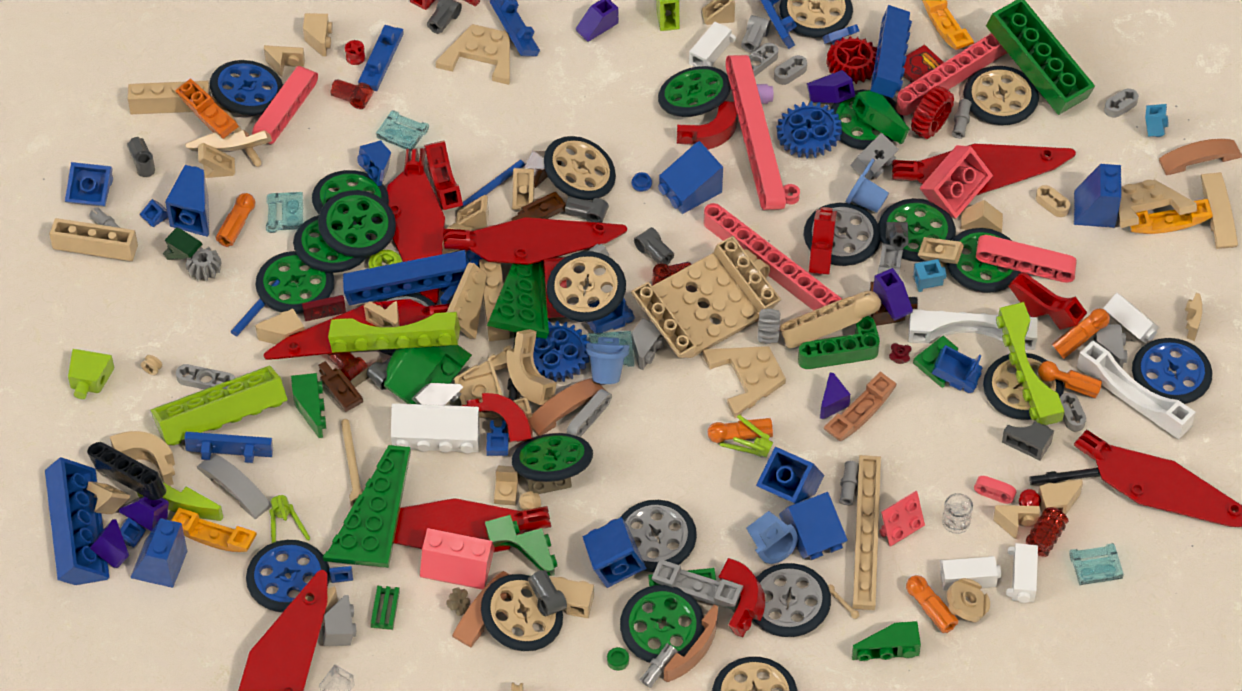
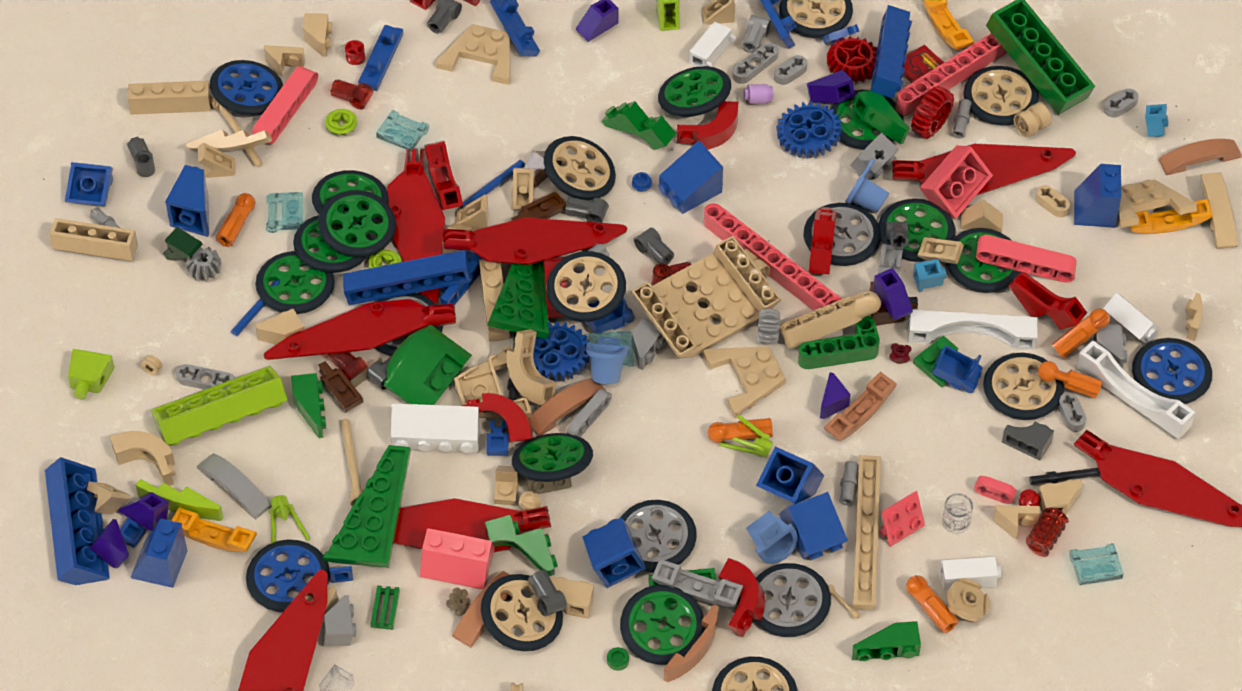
black beam [87,442,166,500] -> none
blue slope [139,199,168,227] -> none
orange slope [175,78,239,139] -> none
blue hinge [185,432,273,463] -> none
dark red tile [302,295,346,322] -> none
lime arch [328,312,460,353] -> none
blue slope [357,140,391,186] -> none
tan slope [364,301,400,327] -> none
slope [411,383,463,405] -> none
tan wing [447,263,487,339] -> none
light grey pin [640,643,678,688] -> none
coral beam [725,55,786,210] -> none
coral bush [783,184,800,205] -> none
lime arch [996,302,1065,425] -> none
white brick [1006,543,1038,603] -> none
none -> lime gear [325,109,357,136]
none -> green arch [601,101,676,150]
none -> tan wheel [1013,102,1052,138]

